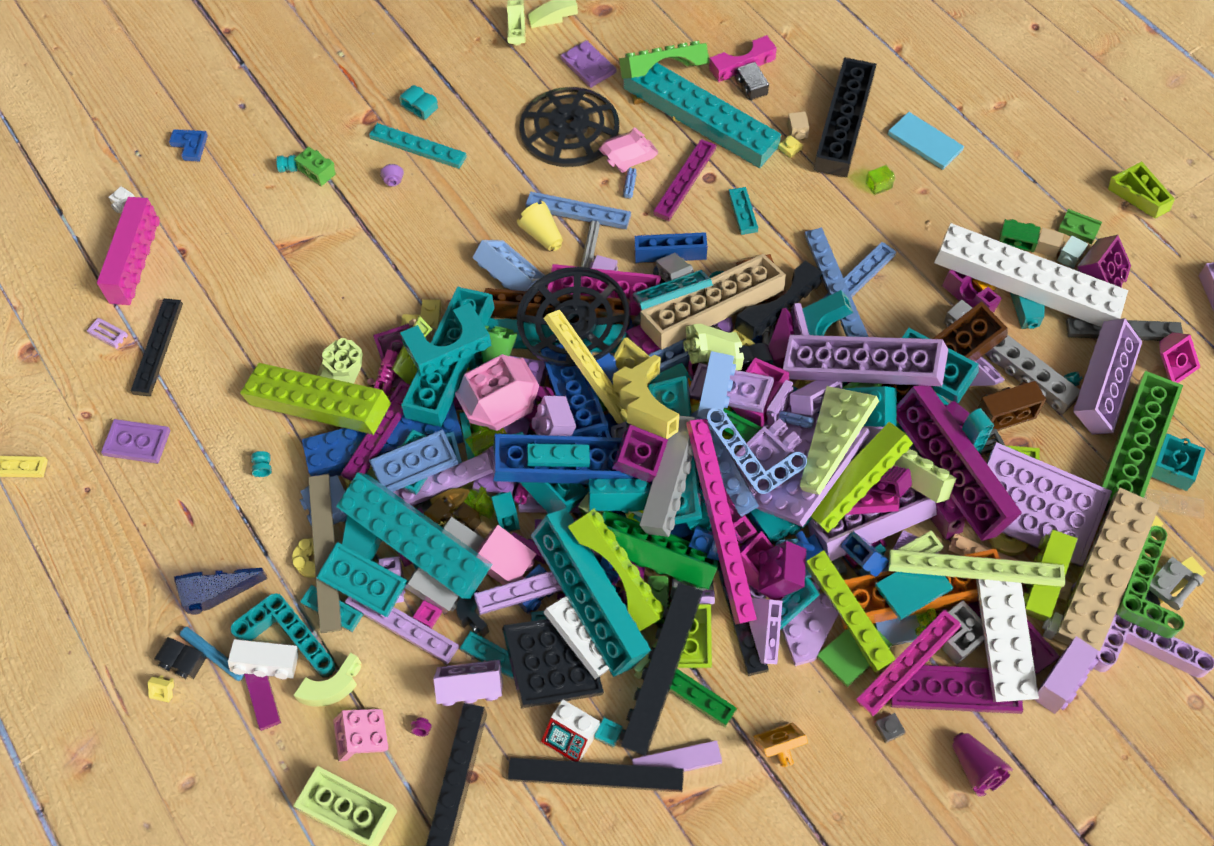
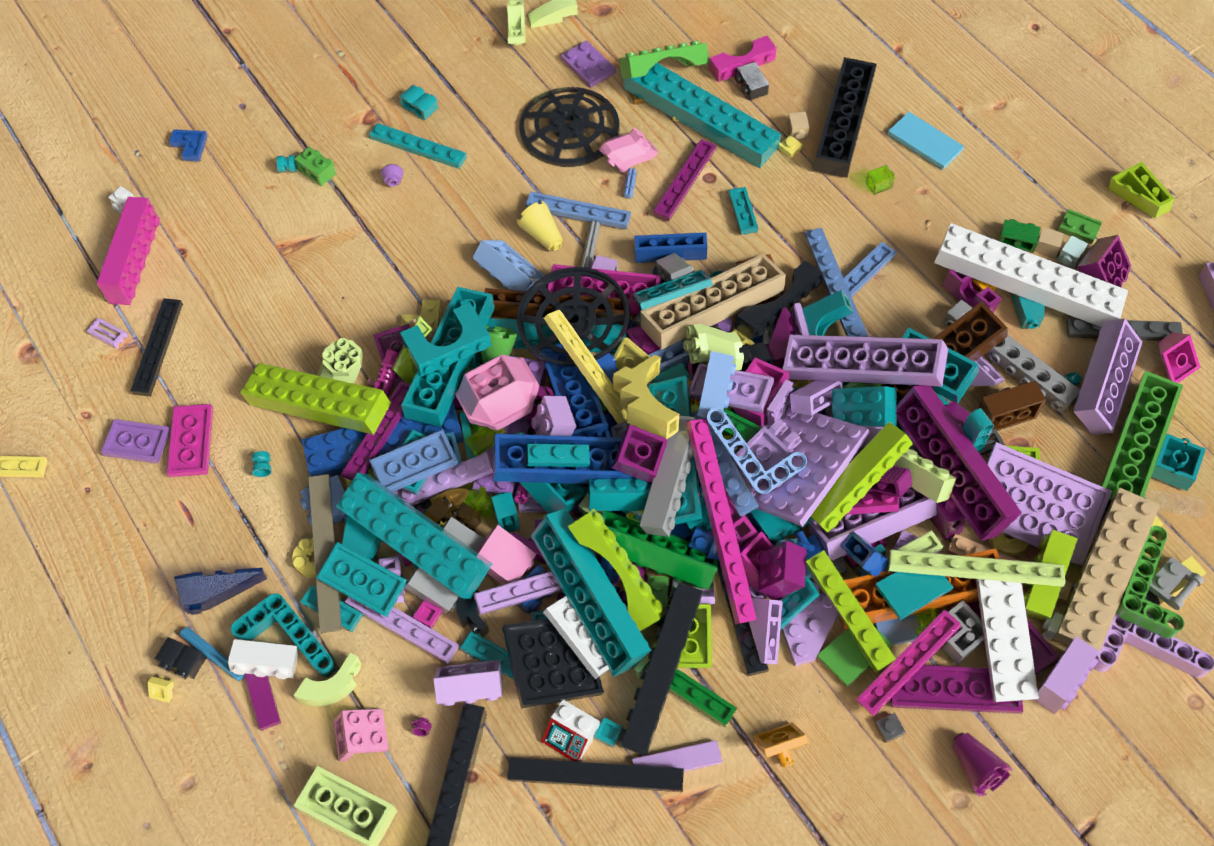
medium blue axle [778,411,814,428] -> none
yellowish green wing [800,386,879,495] -> none
none -> dark pink plate [167,404,214,477]

